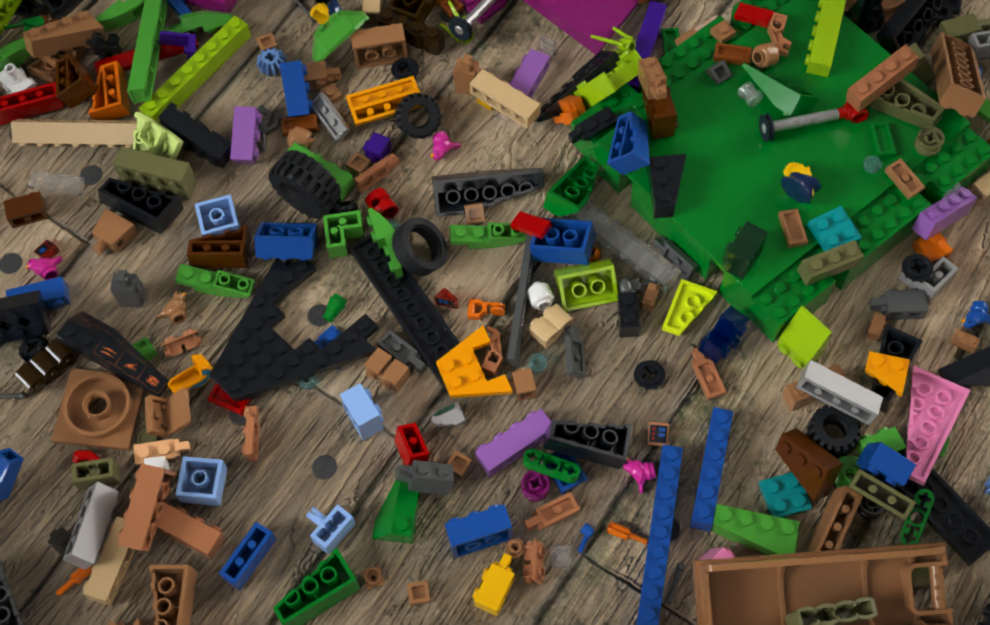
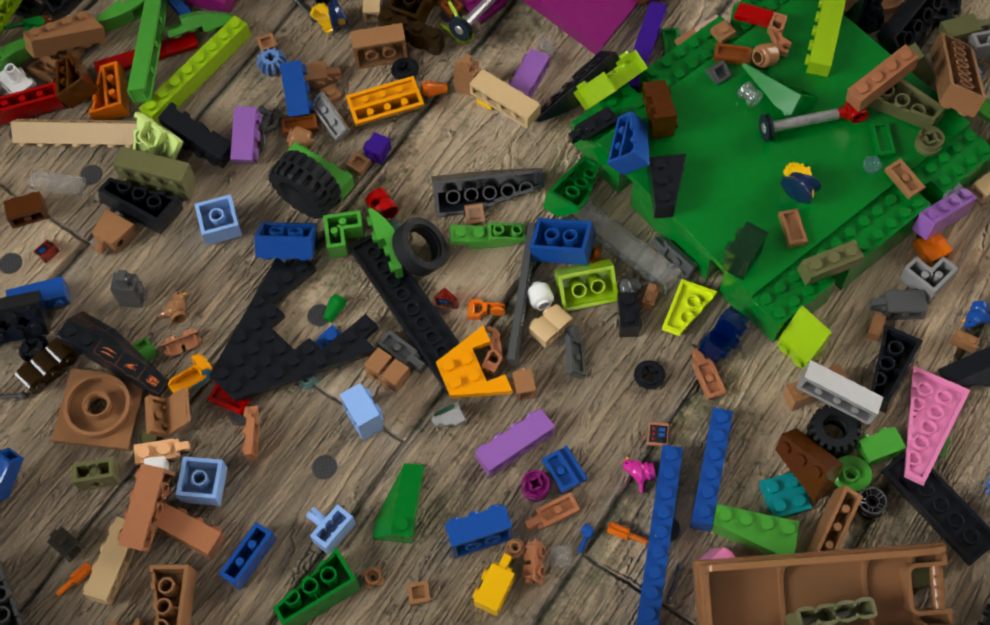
dark pink animal [26,256,62,280] -> none
light grey brick [63,481,119,570] -> none
red arm [72,450,101,463] -> none
black hips [86,32,122,60] -> none
dark purple bracket [159,31,196,61] -> none
bright green slope [175,264,255,298] -> none
reddish brown wedge [187,225,251,268] -> none
bright green wedge [312,10,370,62] -> none
black gear [329,201,358,214] -> none
nougat hinge [354,153,400,193] -> none
red brick [394,423,429,465] -> none
black tyre [395,93,442,139] -> none
dark grey hinge [395,460,454,495] -> none
dark pink animal [430,132,461,161] -> none
medium nougat plate [446,450,473,478] -> none
red tile [510,211,552,239] -> none
green beam [523,449,580,483] -> none
clear light blue plate [528,353,547,372] -> none
black wedge [543,420,632,469] -> none
orange piece [553,95,587,125] -> none
lime plant [590,27,636,54] -> none
medium nougat hinge [638,57,667,100] -> none
teal plate [807,206,862,252] -> none
olive brick [847,469,916,520] -> none
blue brick [856,442,917,487] -> none
light orange wing [865,351,910,397] -> none
green beam [900,489,935,545] -> none
black gear [901,254,933,283] -> none
none -> orange cone [421,80,448,98]

